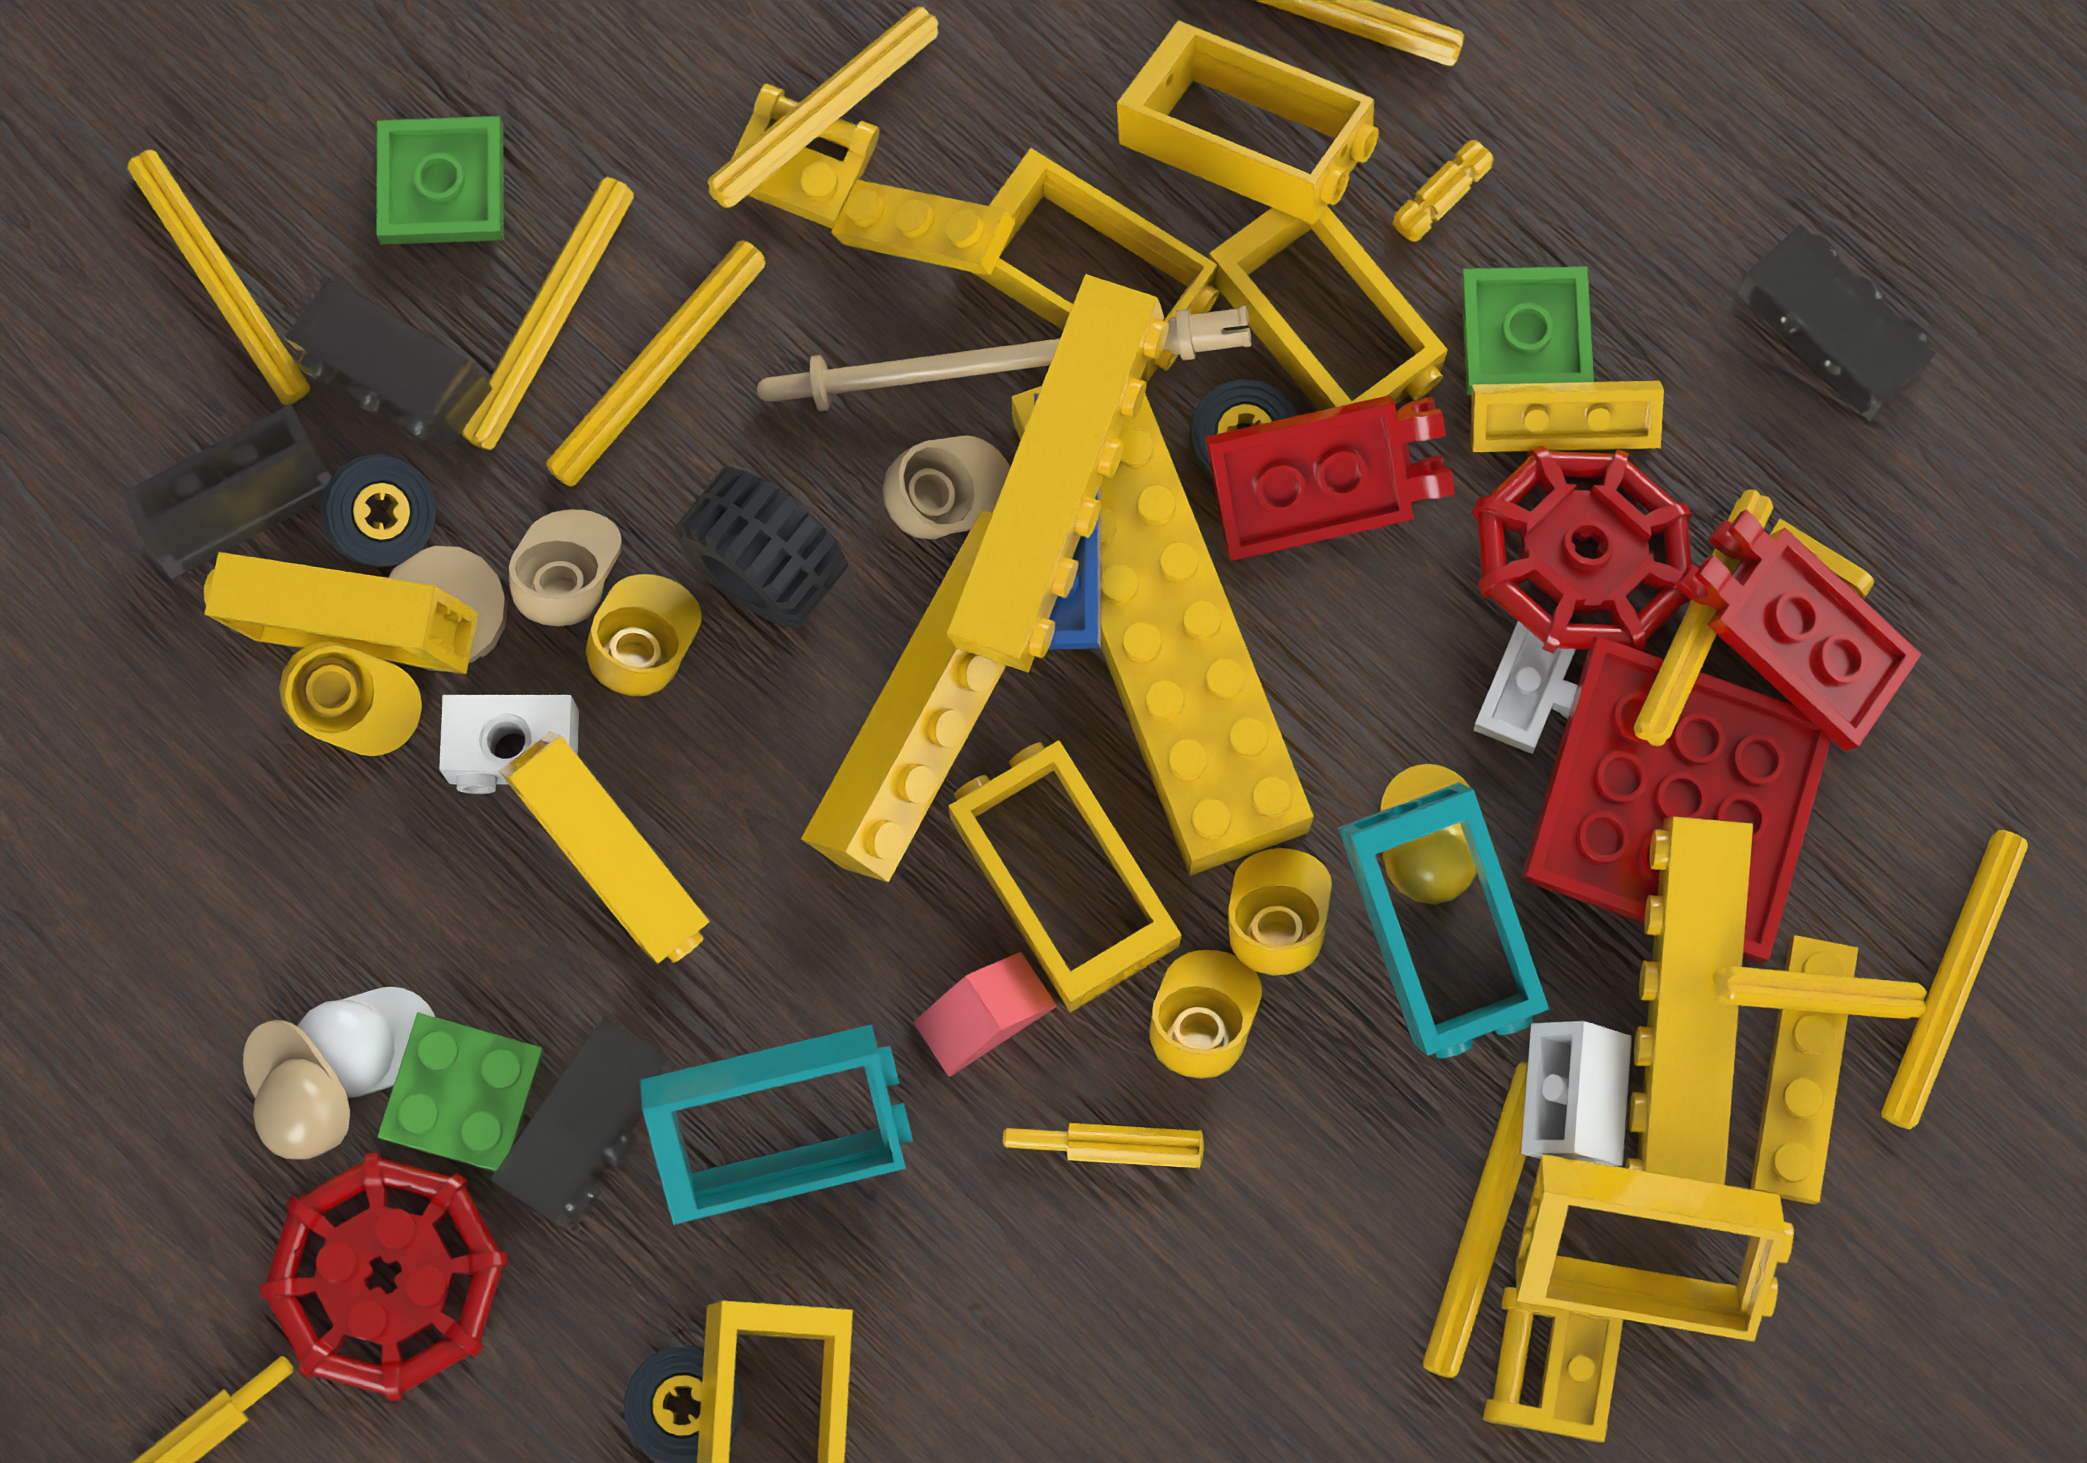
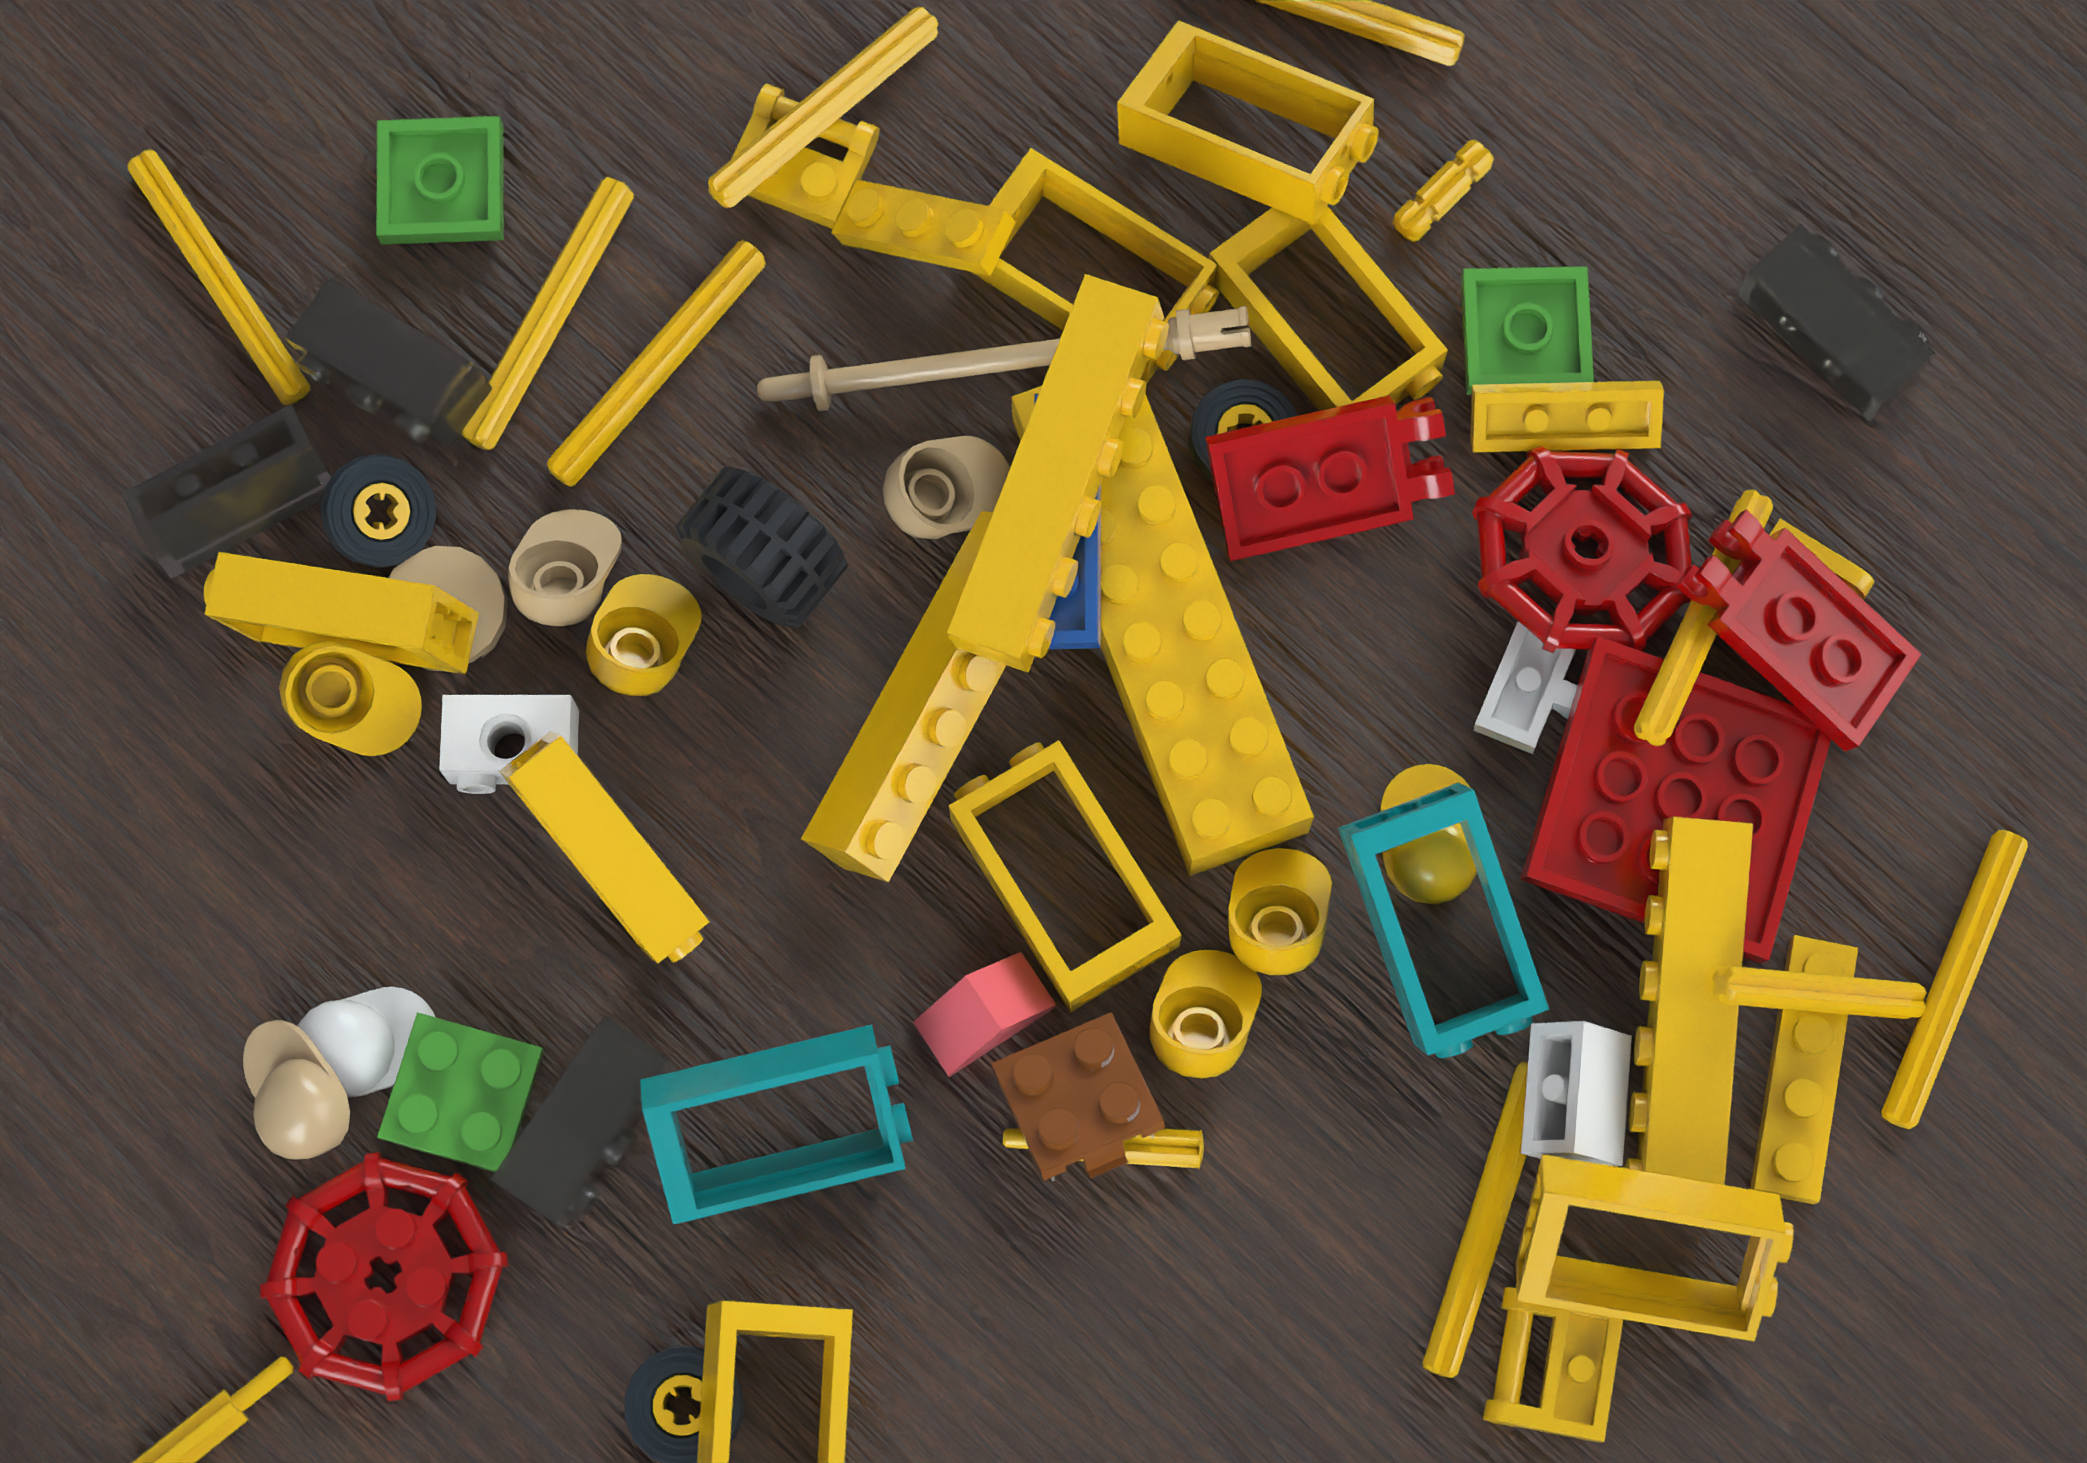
none -> dark orange piece [991,1012,1165,1181]

